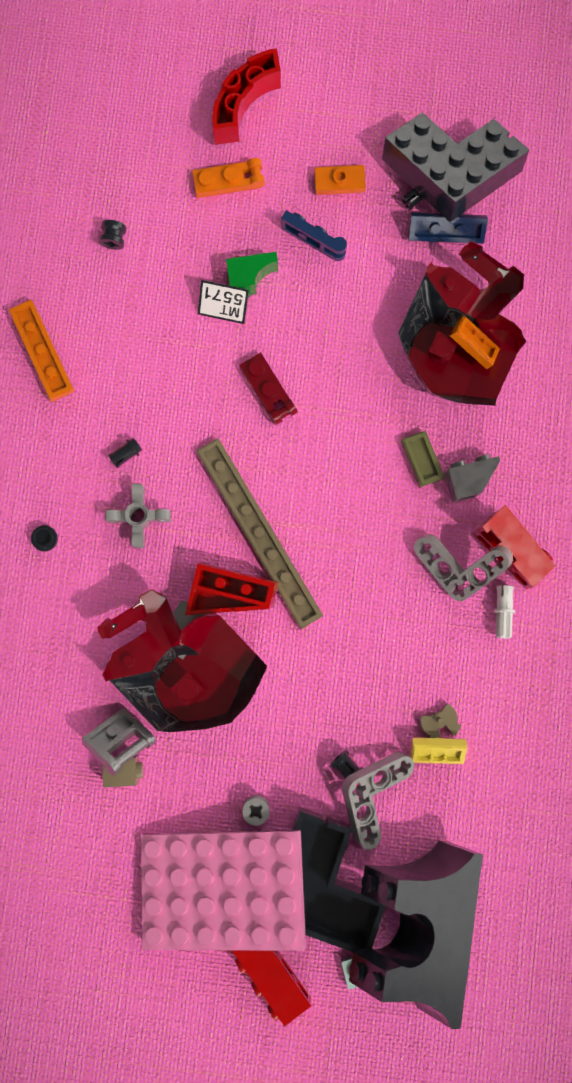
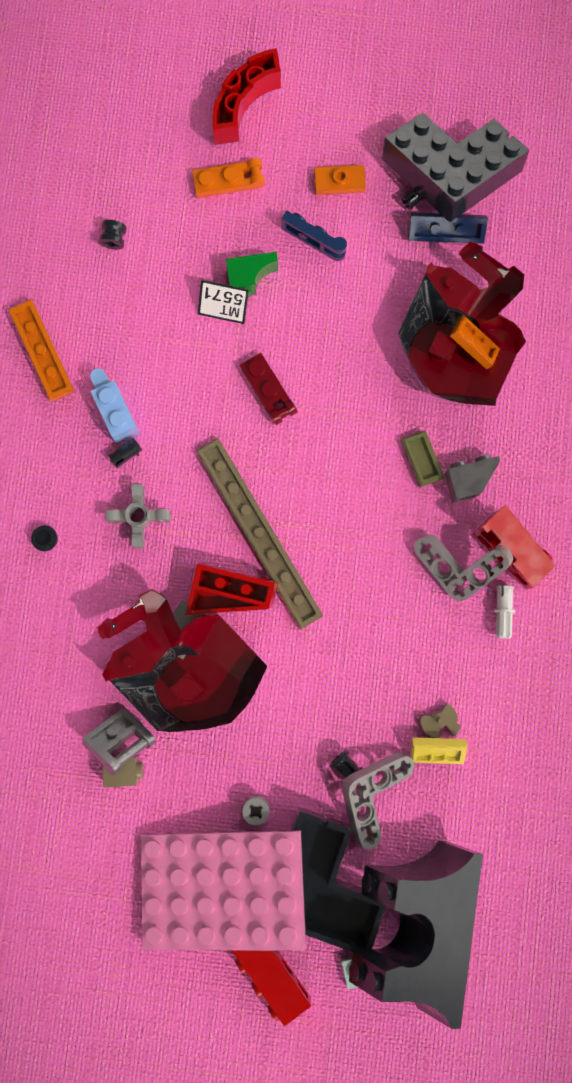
none -> light blue brick [90,368,140,444]

